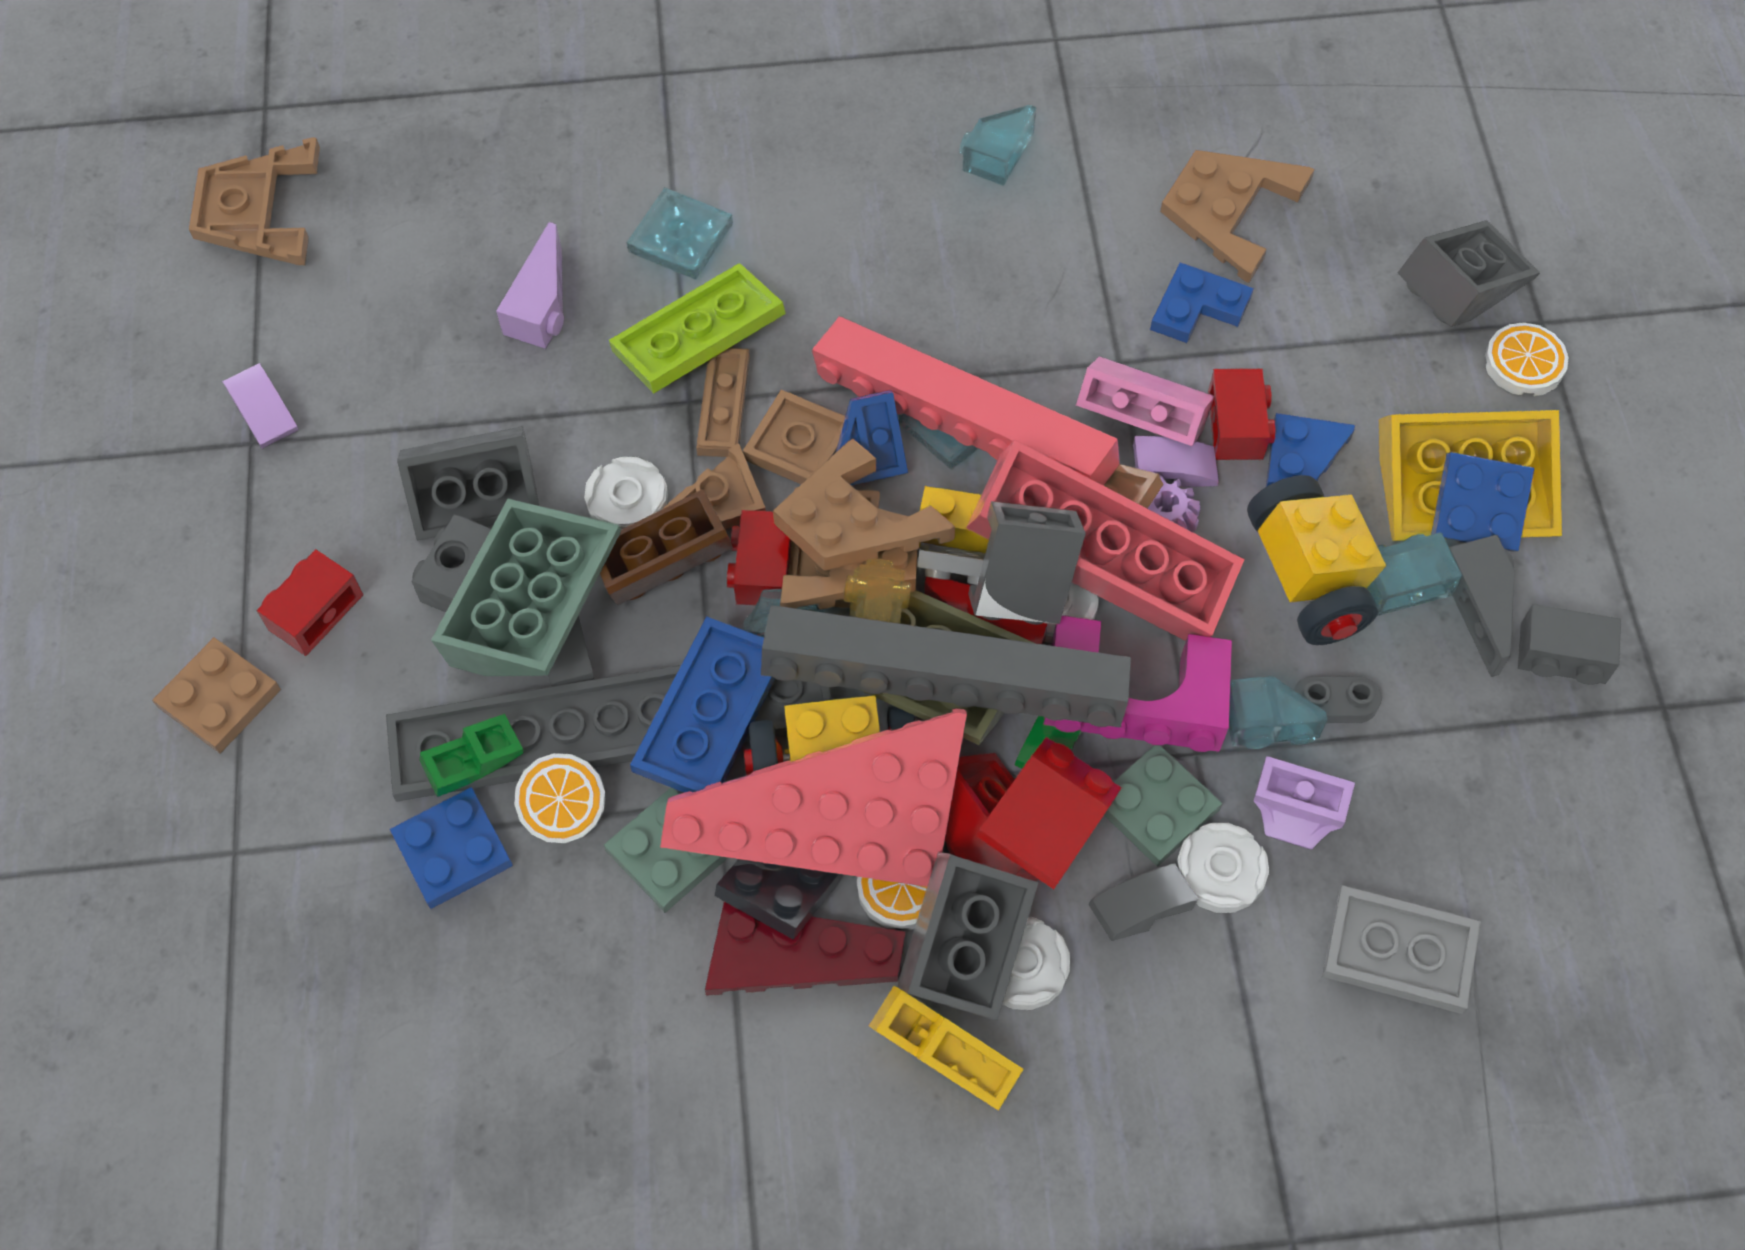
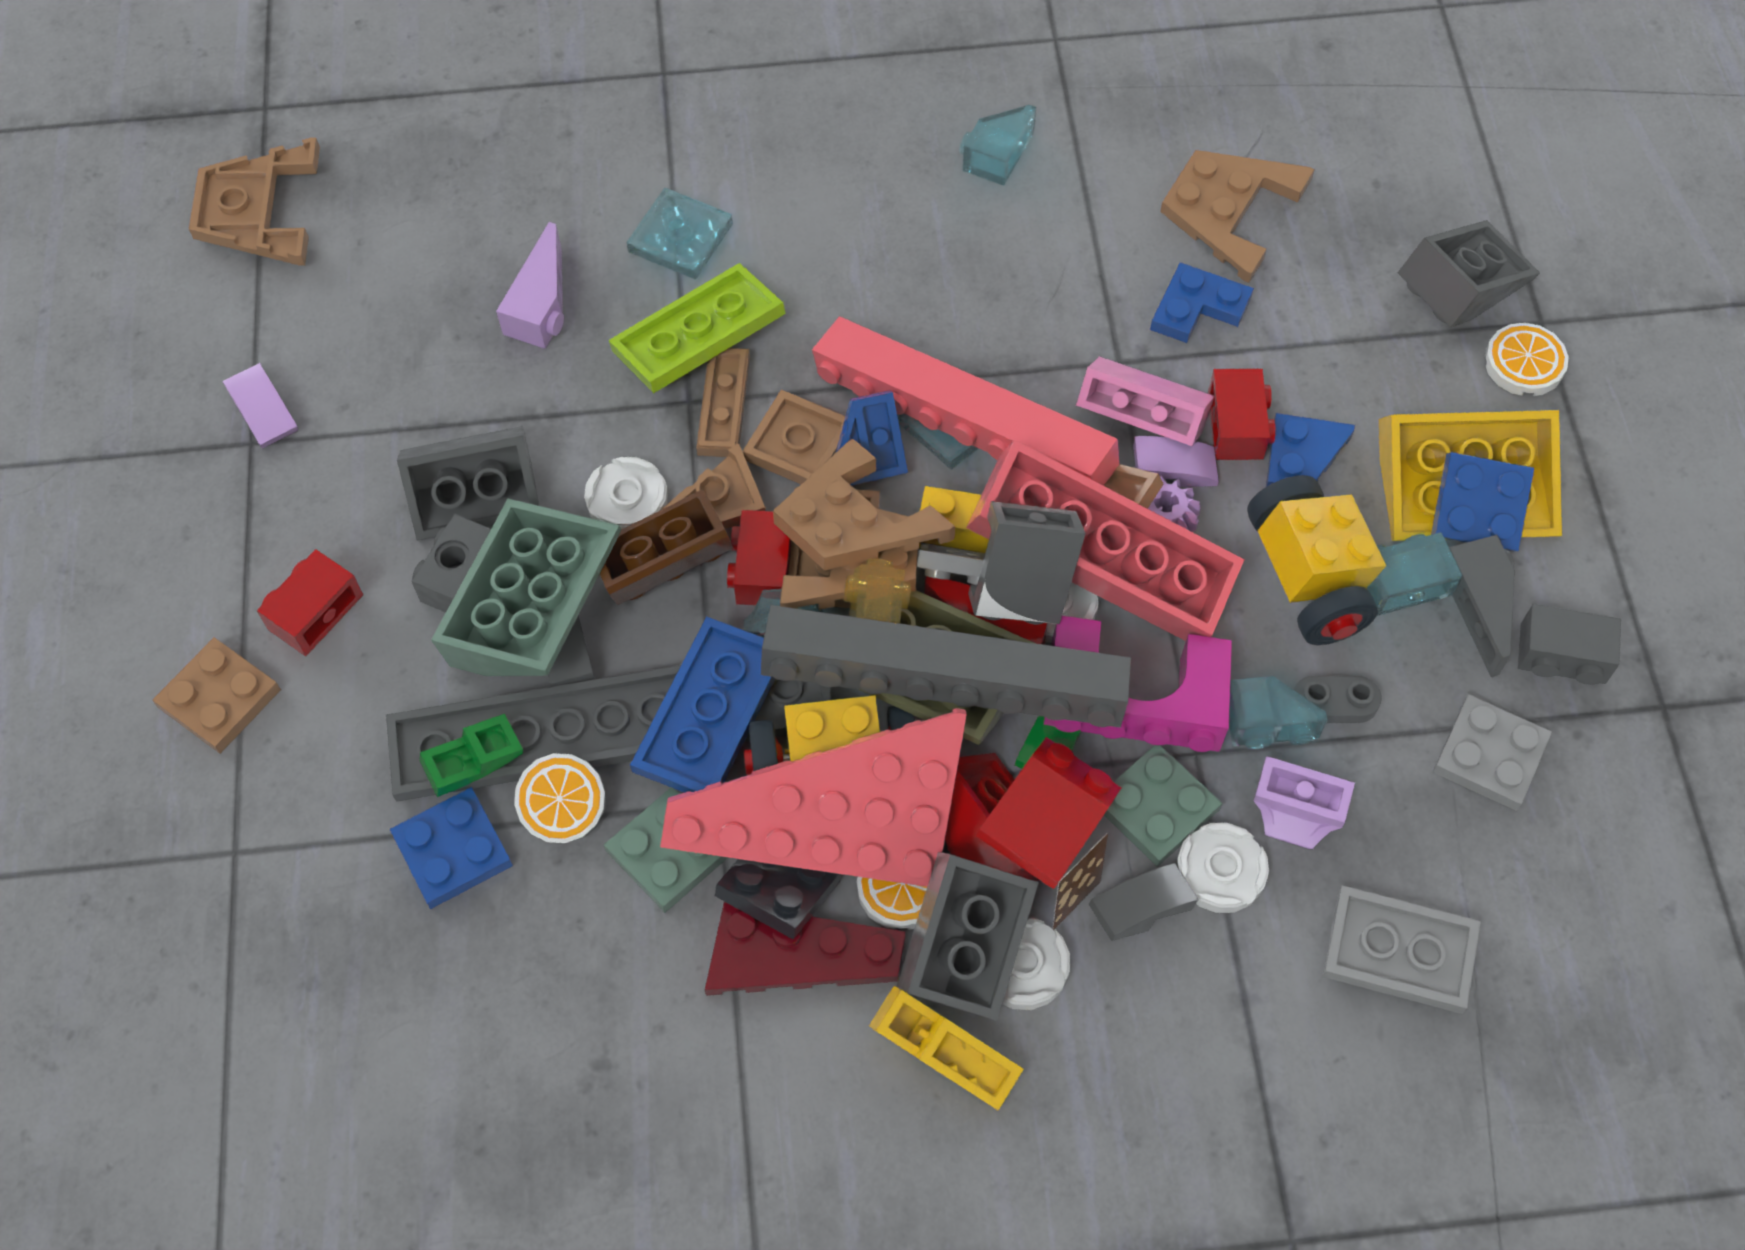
none -> reddish brown sticker [1052,833,1108,930]
none -> light grey plate [1433,694,1552,811]

